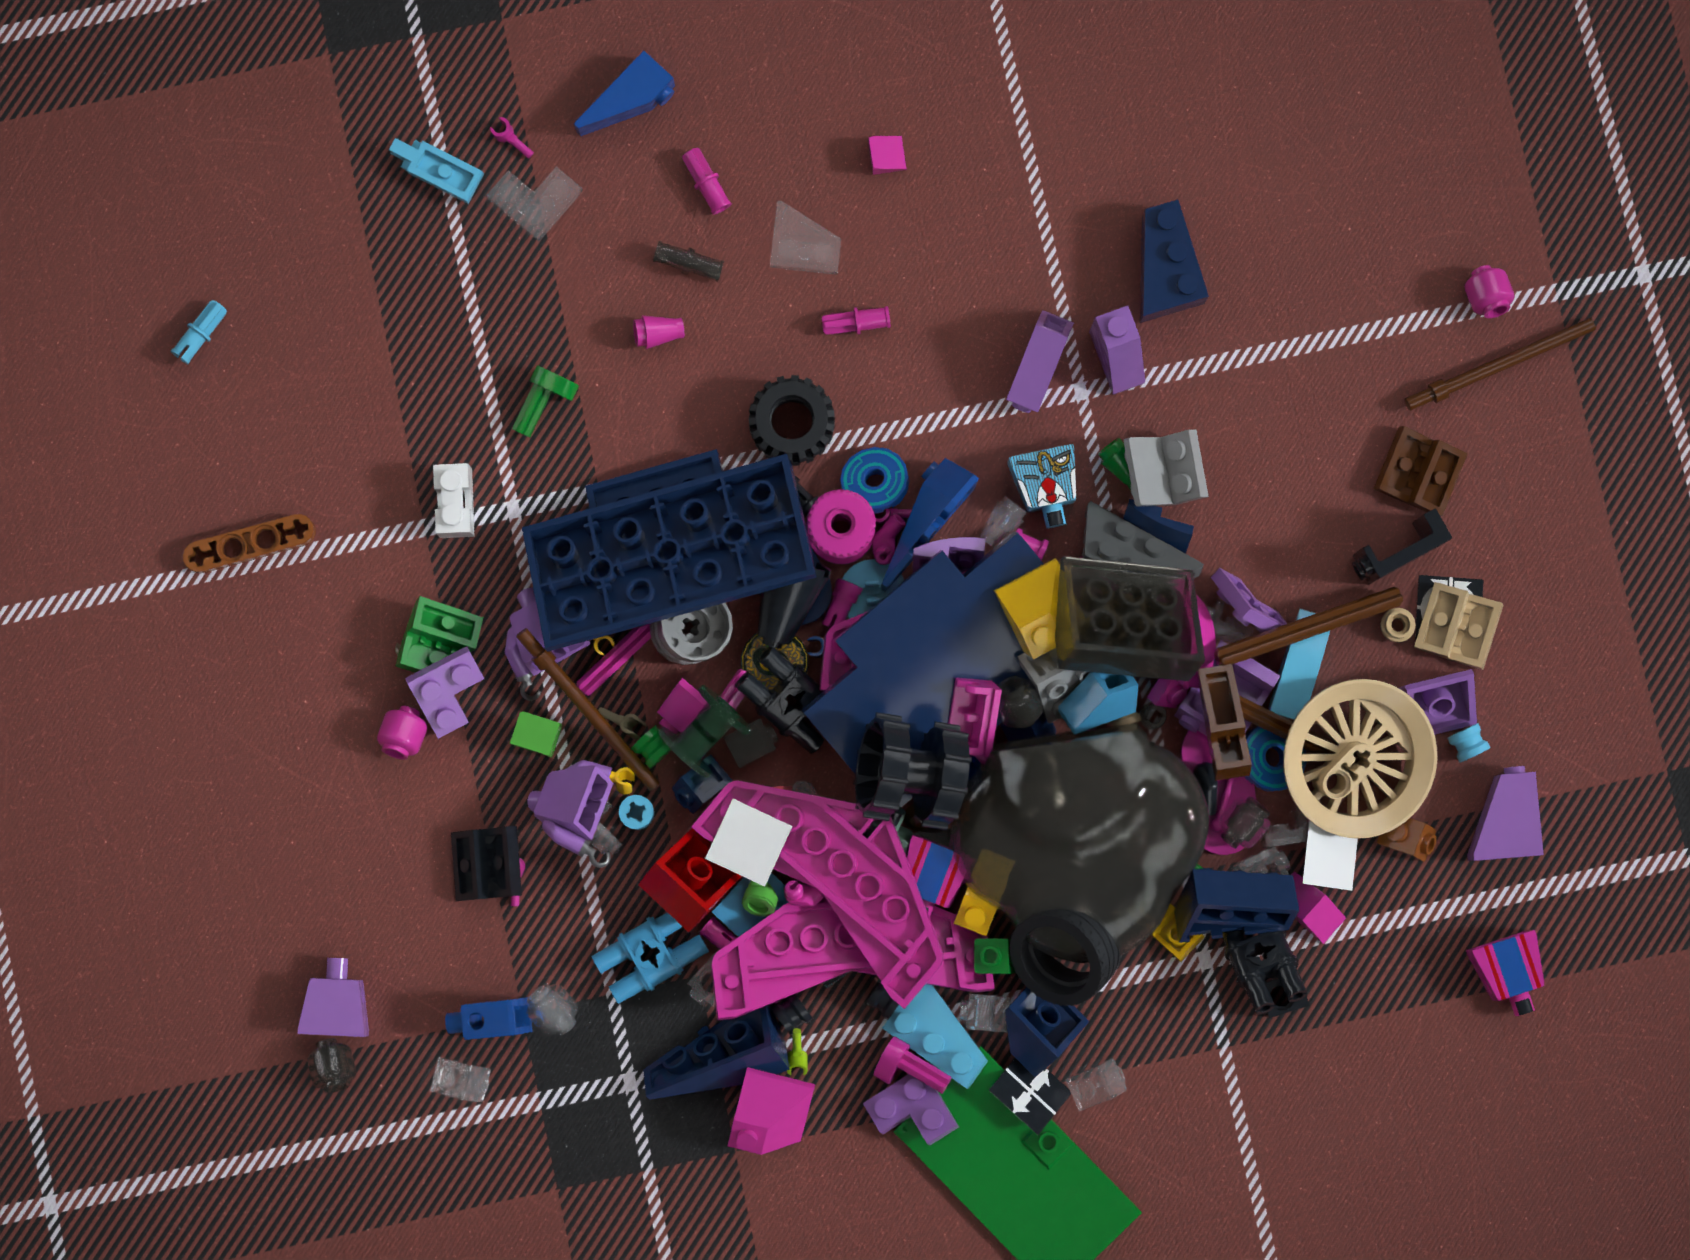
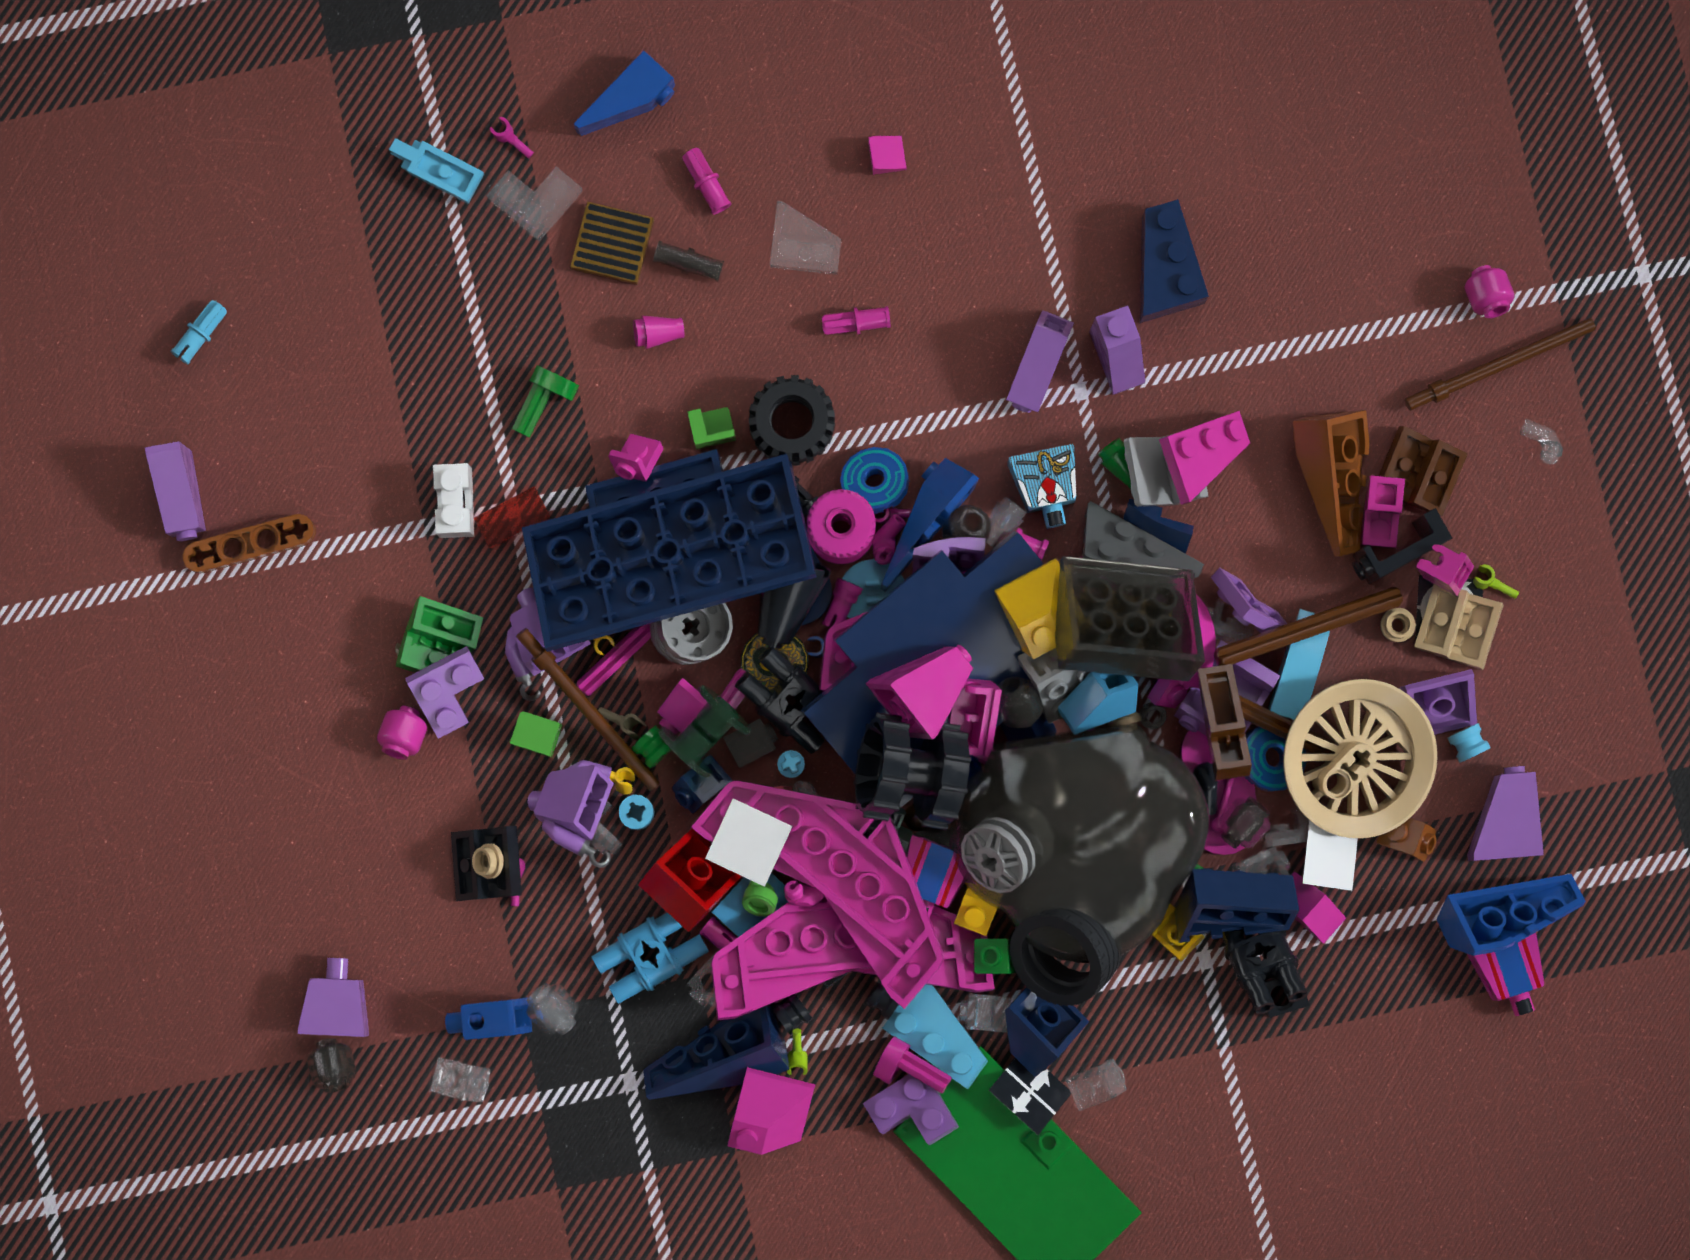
none -> medium lavender slope [145,441,206,541]
none -> tan plate [472,844,504,879]
none -> clear red tile [474,486,551,549]
none -> tile [571,201,654,285]
none -> dark pink bracket [608,434,663,482]
none -> bright green panel [687,407,736,450]
none -> medium azure axle [777,750,805,778]
none -> dark pink slope [865,645,973,740]
none -> clear smoke head [942,505,991,540]
none -> light grey wheel [961,800,1055,893]
none -> dark pink wing [1159,411,1250,505]
none -> dark orange wedge [1293,410,1369,556]
none -> dark pink slope [1361,475,1405,548]
none -> dark pink hinge [1416,545,1474,596]
none -> blue wedge [1436,874,1586,956]
none -> lime hand [1473,564,1519,599]
none -> clear arm [1520,419,1563,465]

